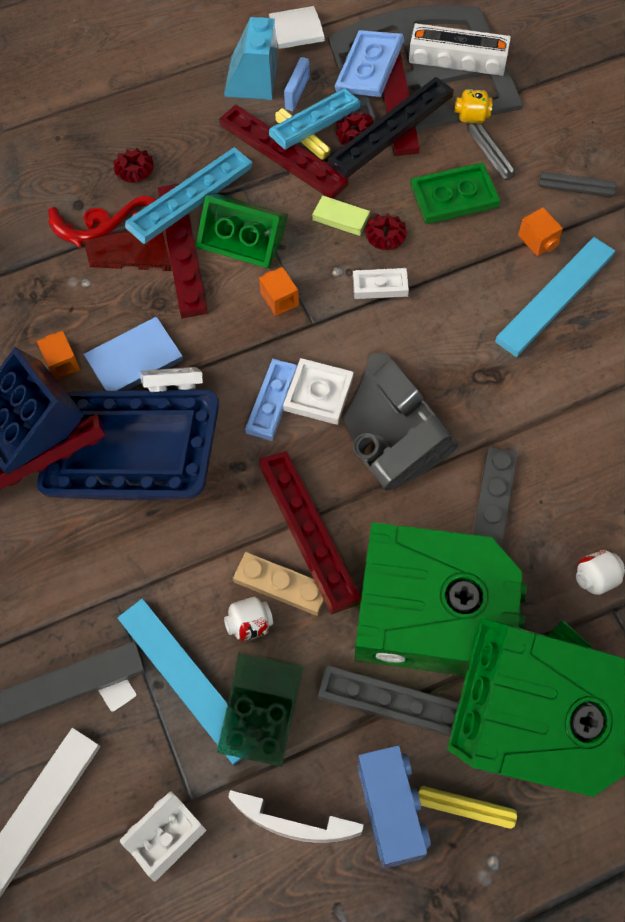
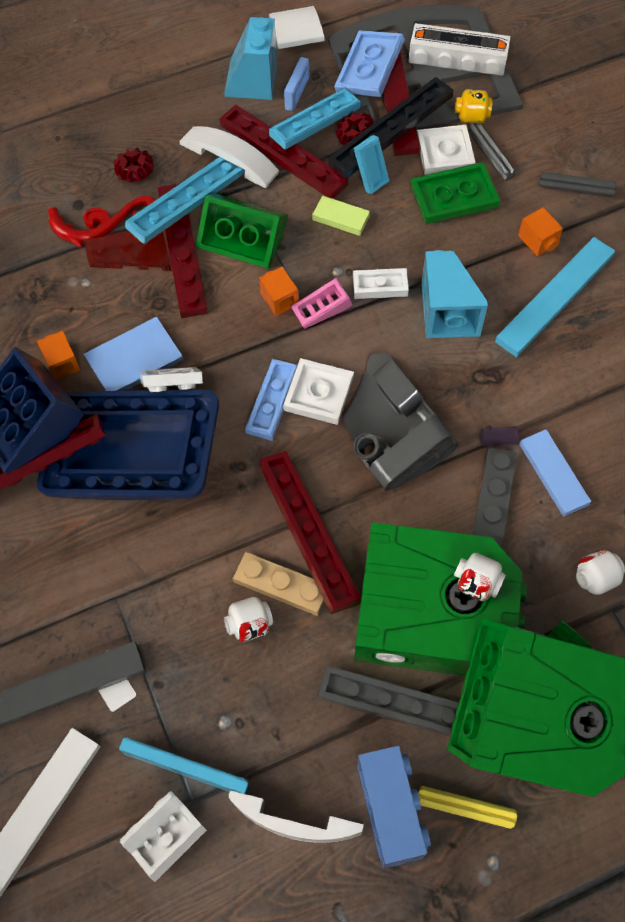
medium azure tile [117,599,259,766] -> none
clear green slope [217,650,303,767] -> none
light yellow axle [275,108,331,160] -> none
dark red gear [365,213,407,250] -> none
none -> medium azure tile [119,737,251,795]
none -> white slope [180,126,279,188]
none -> bright pink slope [290,278,353,329]
none -> medium azure tile [354,135,390,194]
none -> white plate [417,125,476,175]
none -> medium azure slope [421,250,488,338]
none -> white head [454,553,506,601]
none -> clear purple pin [480,425,519,448]
none -> light blue tile [519,429,591,517]

